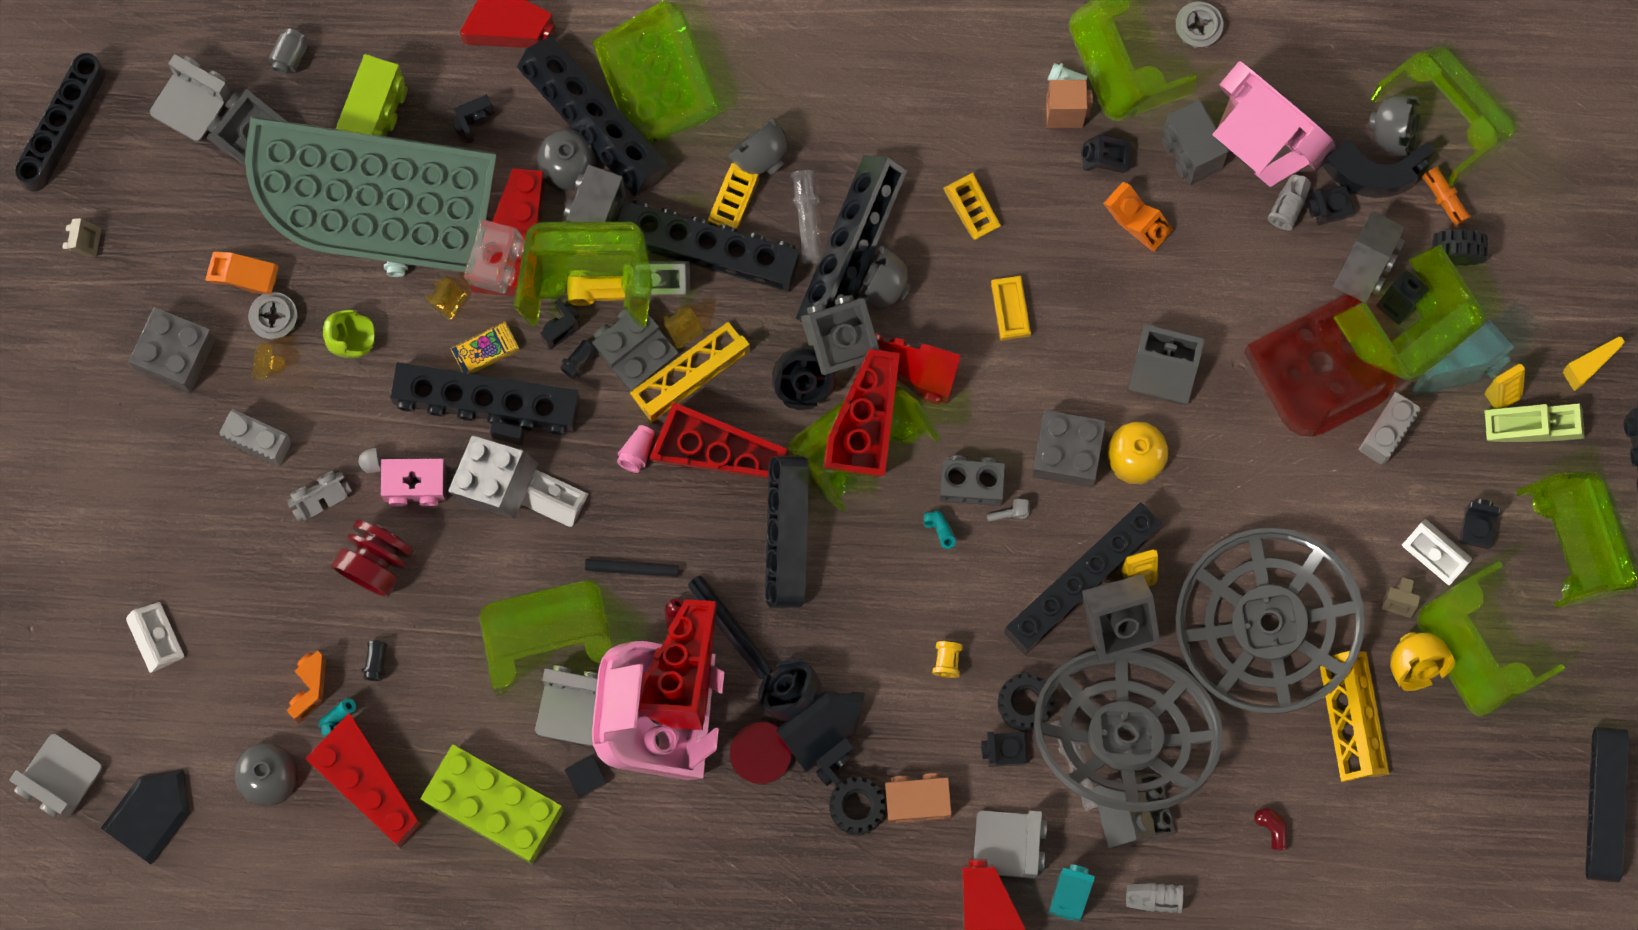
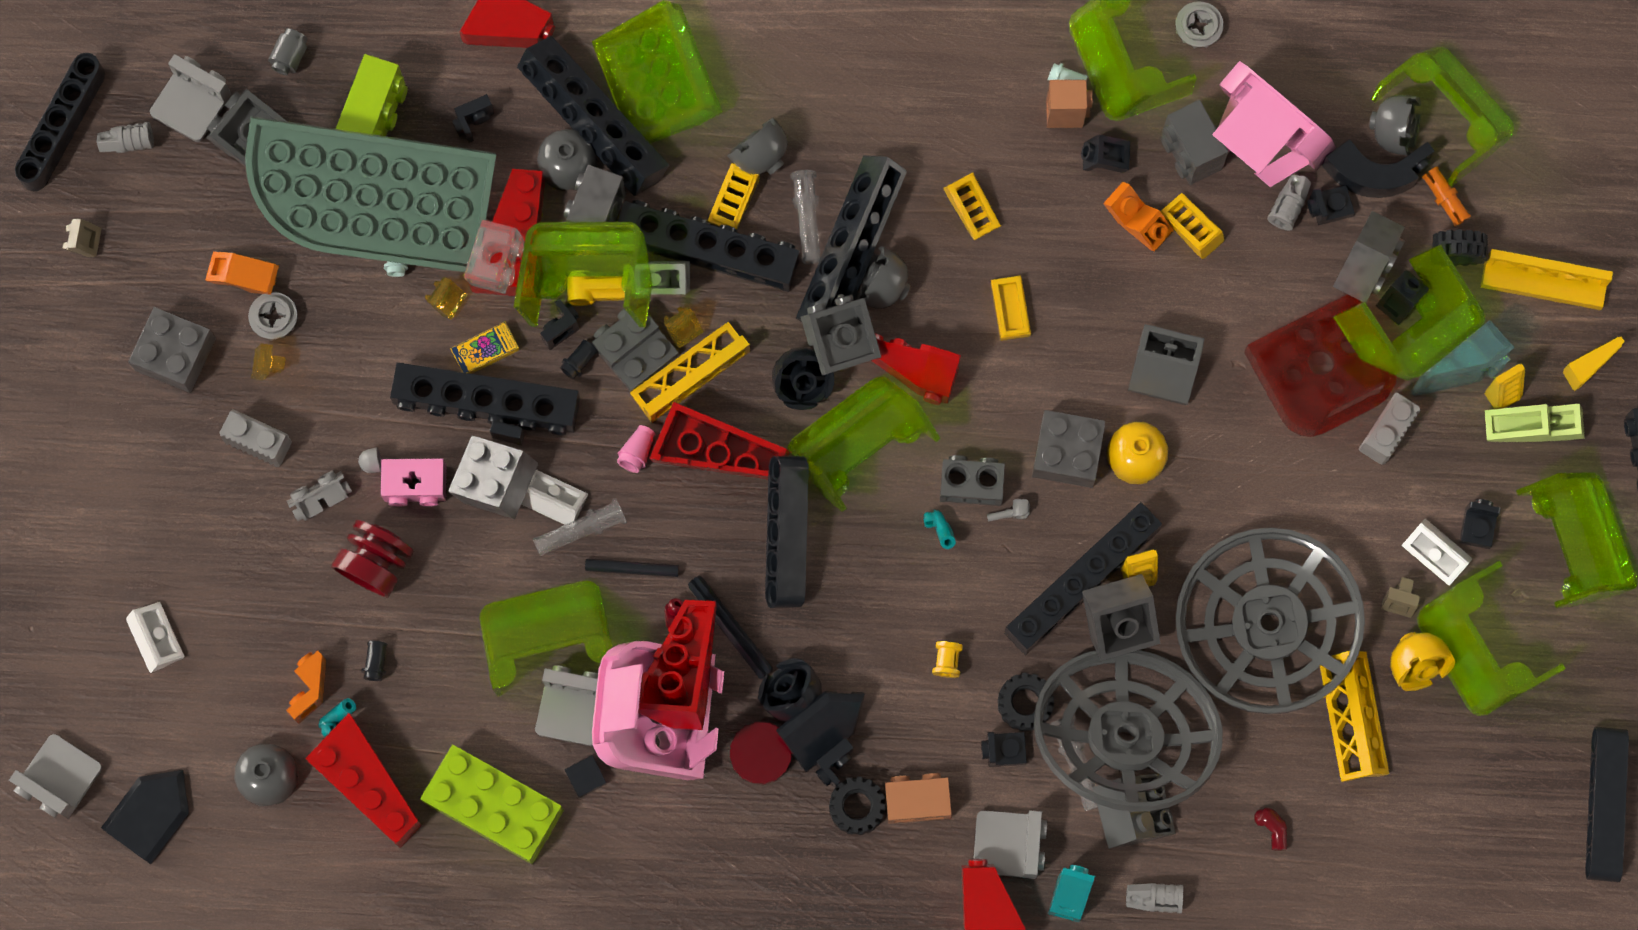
lime hair [323,310,375,359] -> none
red wedge [823,349,900,477] -> none
none -> light grey hinge [96,122,154,153]
none -> clear pin [533,498,627,556]
none -> yellow slope [1160,193,1224,259]
none -> yellow fence [1480,249,1613,310]

